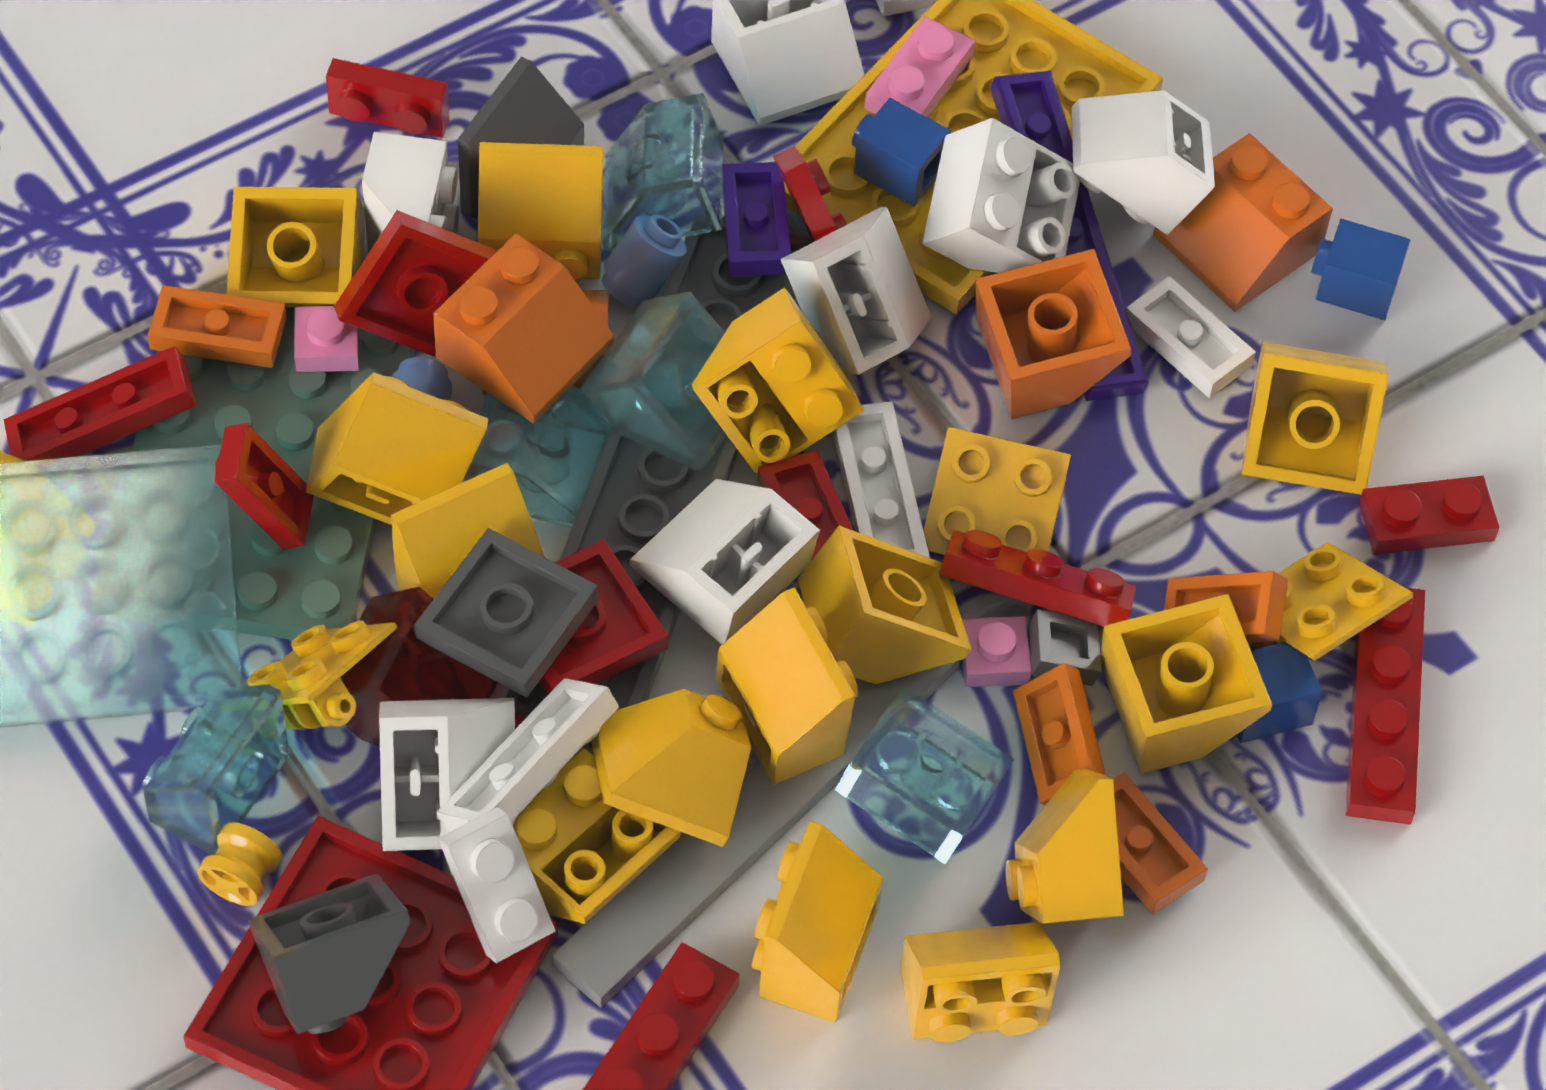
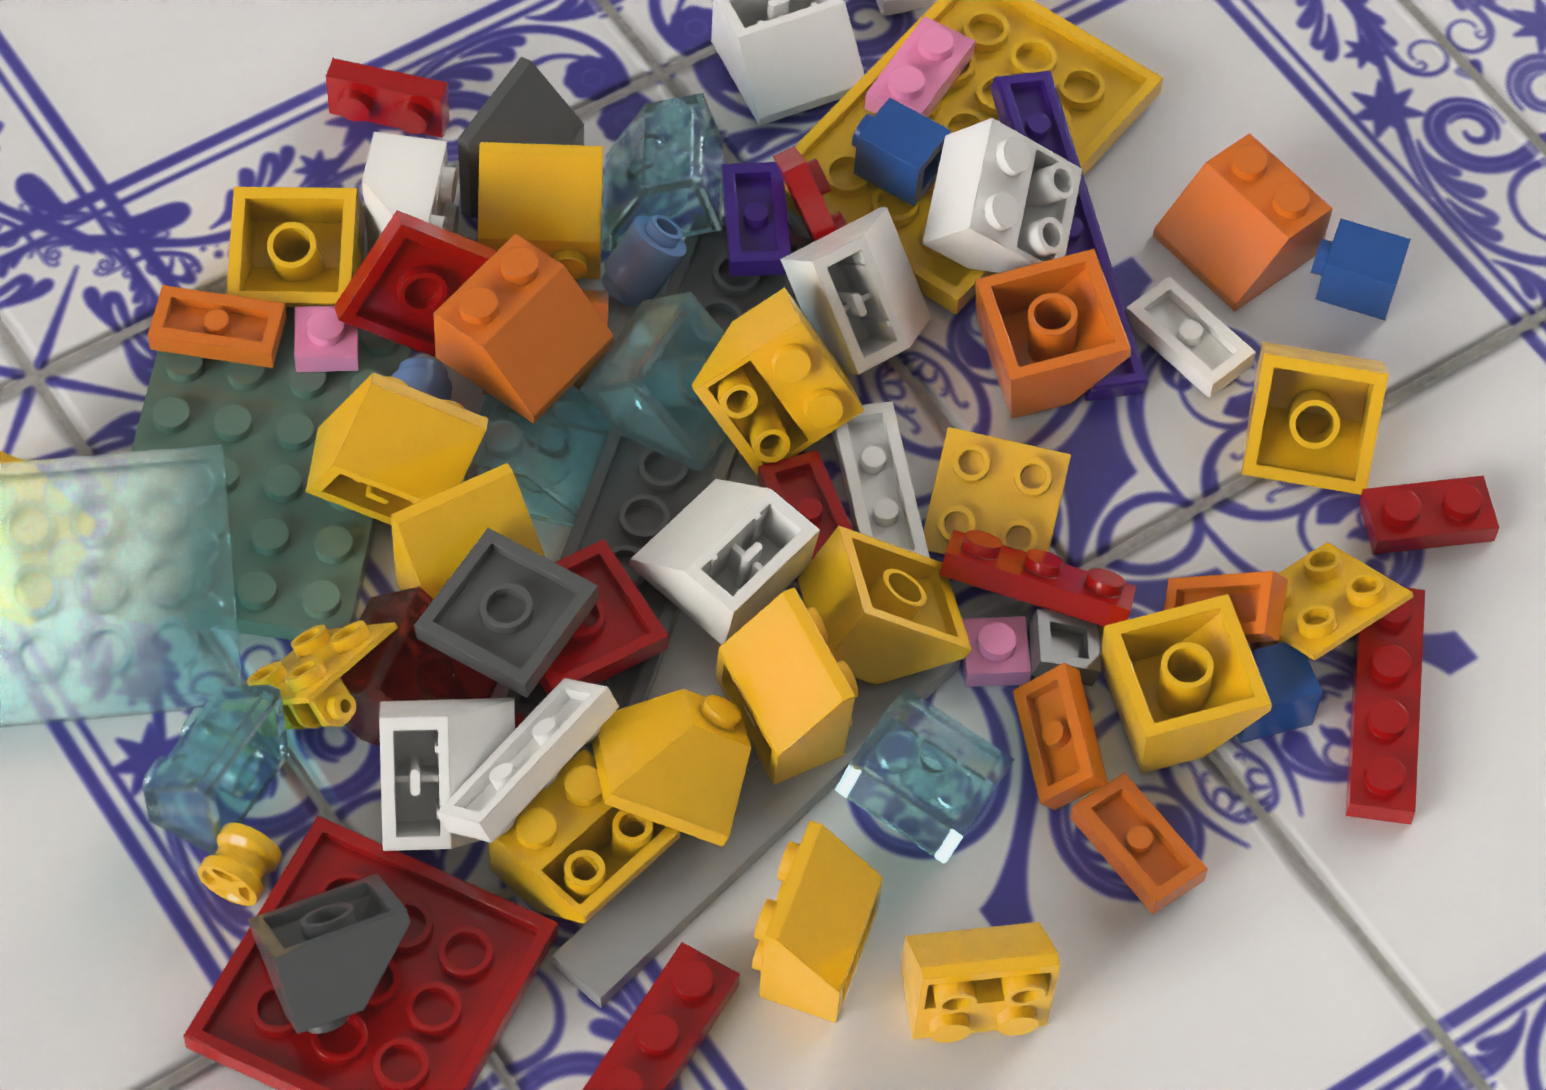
red plate [3,346,197,472] -> none
red plate [214,423,314,550] -> none
white plate [438,807,555,963] -> none
yellow slope [1005,769,1124,923] -> none
white slope [1072,90,1215,235] -> none

